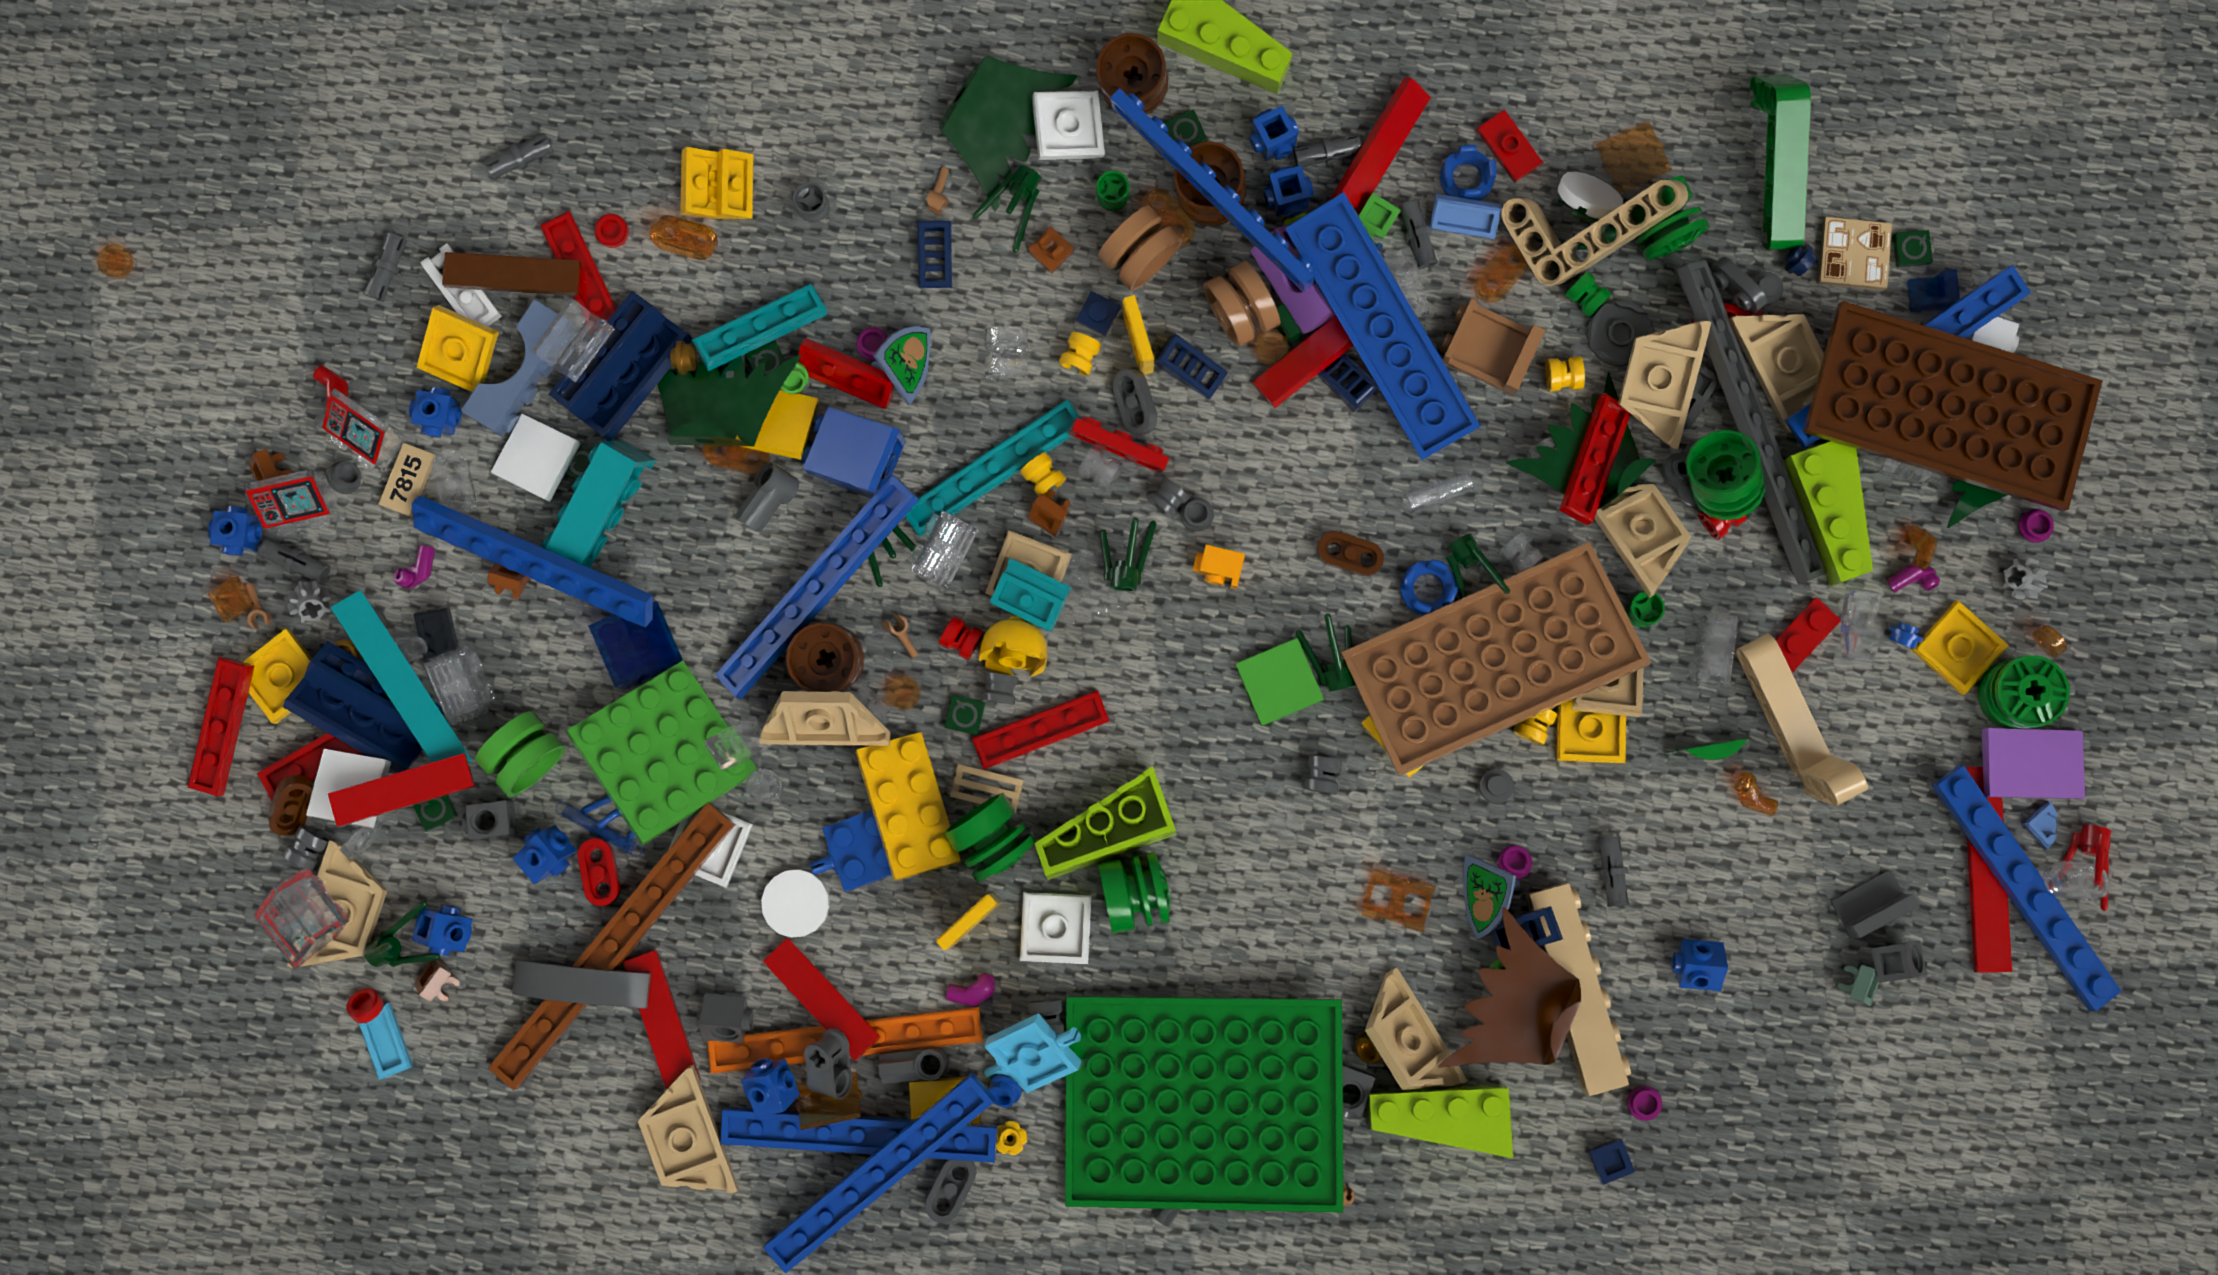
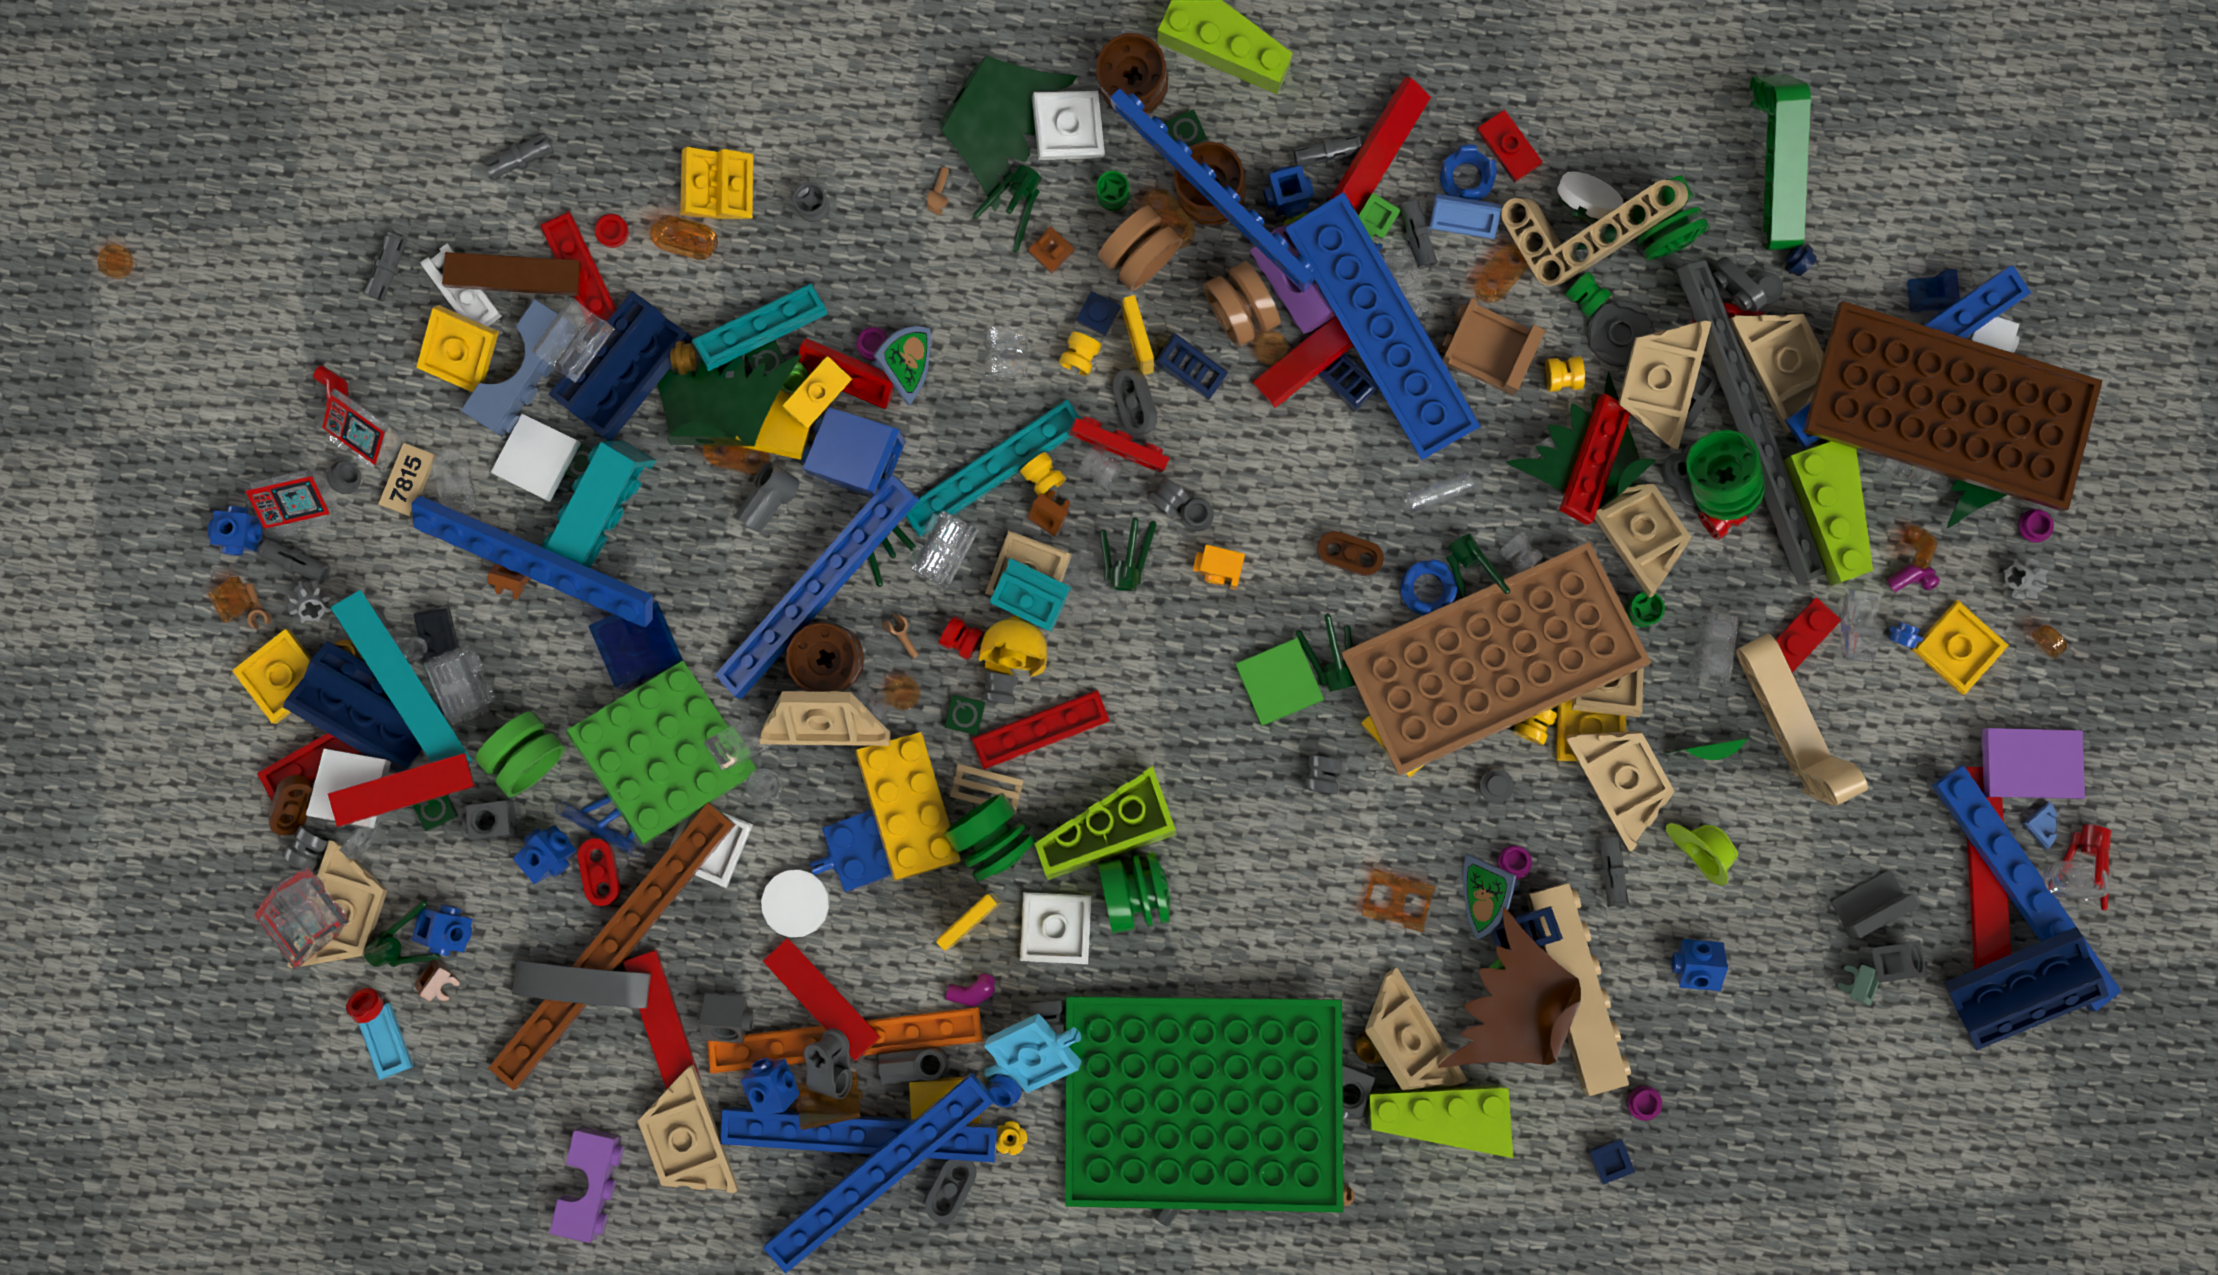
red tile [187,657,255,797] -> none
dark orange tile [249,449,292,494] -> none
magenta arm [394,545,436,589] -> none
blue brick [409,387,462,438] -> none
dark blue slope [918,221,952,288] -> none
blue brick [1249,105,1299,161] -> none
dark green tile [1276,304,1301,344] -> none
clear orange piece [1596,122,1672,193] -> none
clear orange arm [1735,772,1778,816] -> none
tan tile [1818,217,1892,291] -> none
dark green tile [1893,230,1933,268] -> none
green wheel [1978,655,2070,729] -> none
none -> medium lavender arch [549,1127,624,1243]
none -> yellow plate [782,356,852,429]
none -> tan wing [1565,731,1675,852]
none -> lime piece [1666,823,1738,886]
none -> dark blue slope [1944,927,2109,1051]

